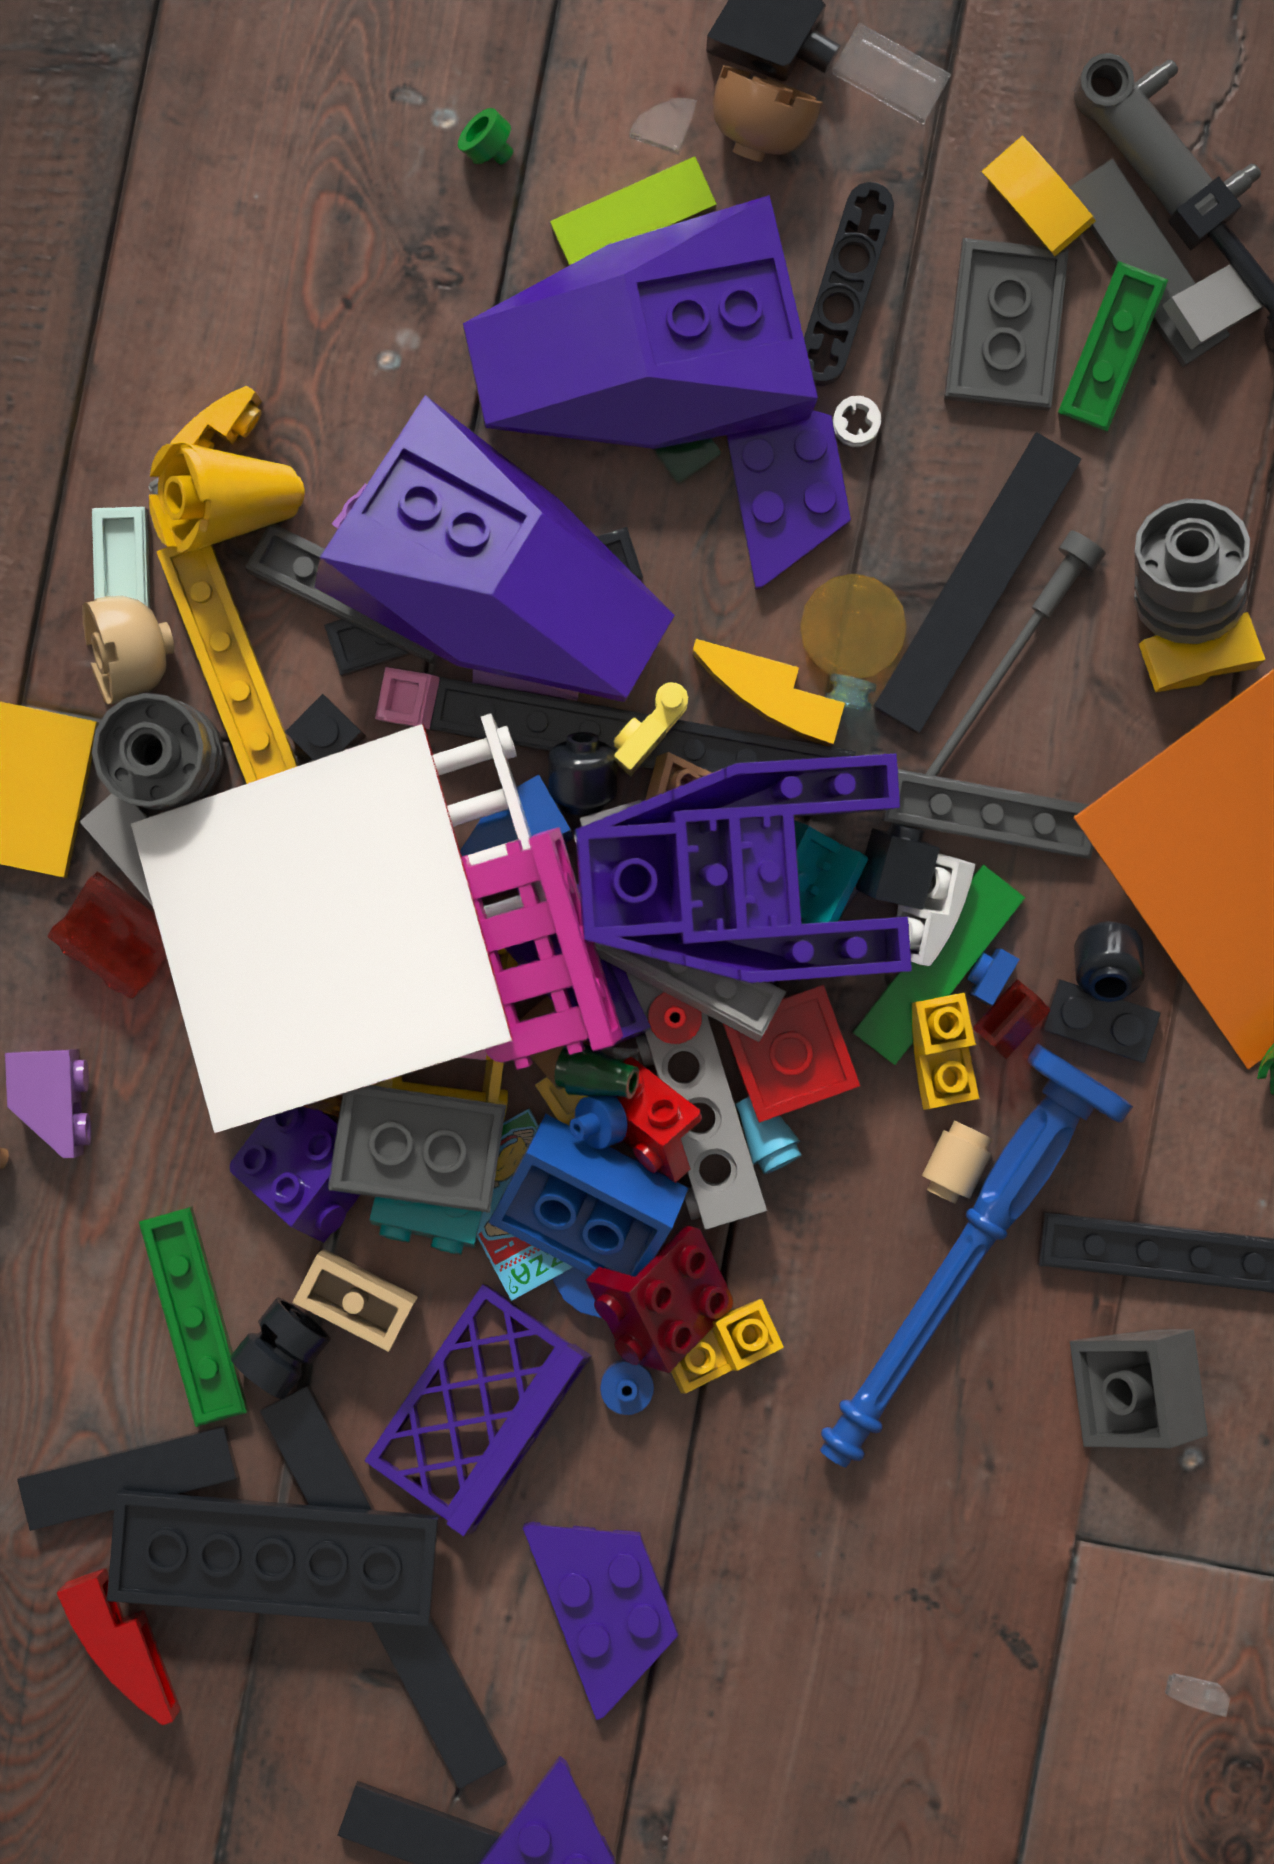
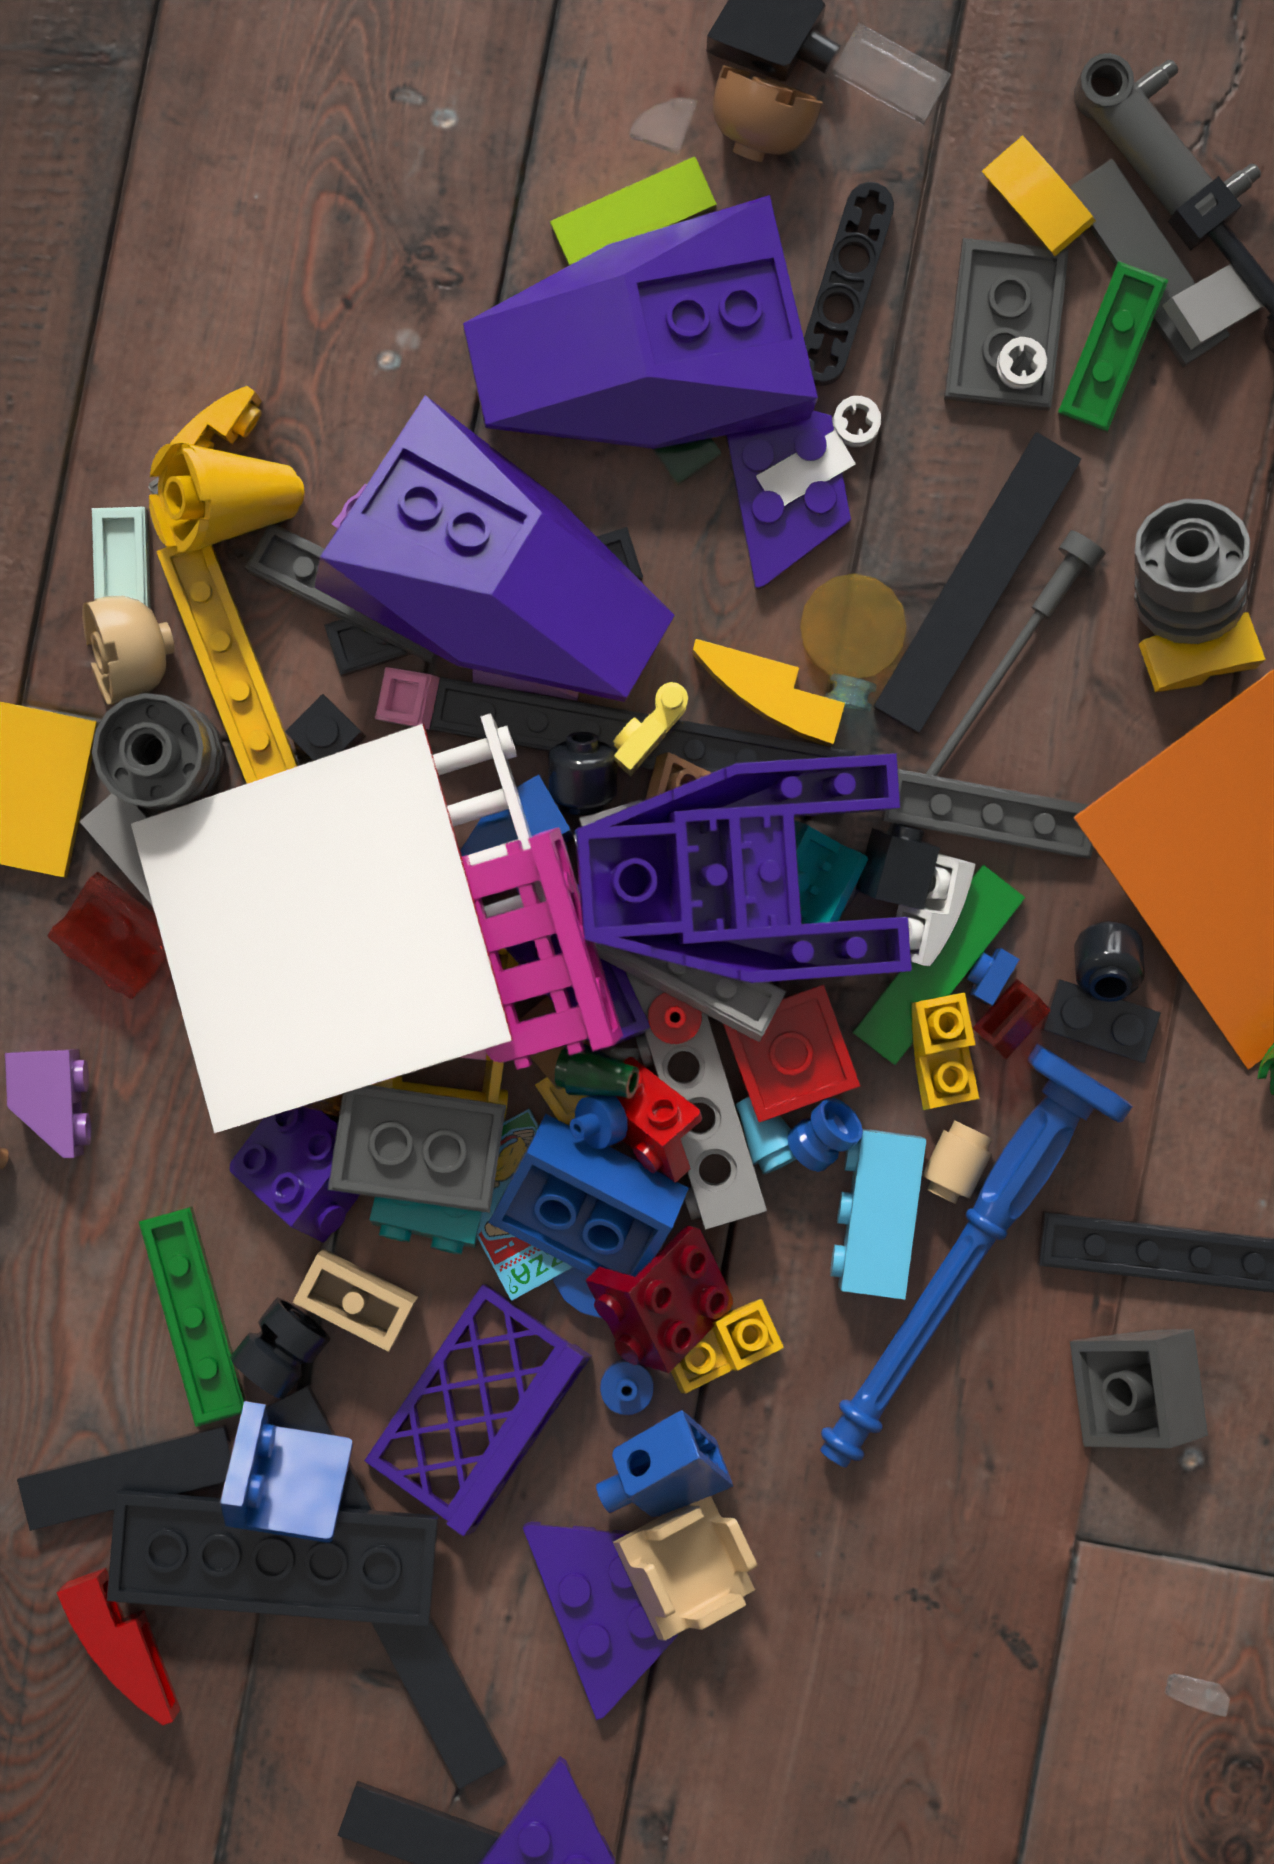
green tile [458,108,514,165] -> none
none -> bracket [220,1401,353,1543]
none -> blue torso [596,1410,733,1517]
none -> tan panel [613,1496,758,1640]
none -> white sticker [756,430,855,506]
none -> blue wheel [787,1098,863,1172]
none -> medium azure brick [830,1129,927,1300]
none -> white bush [996,337,1047,390]

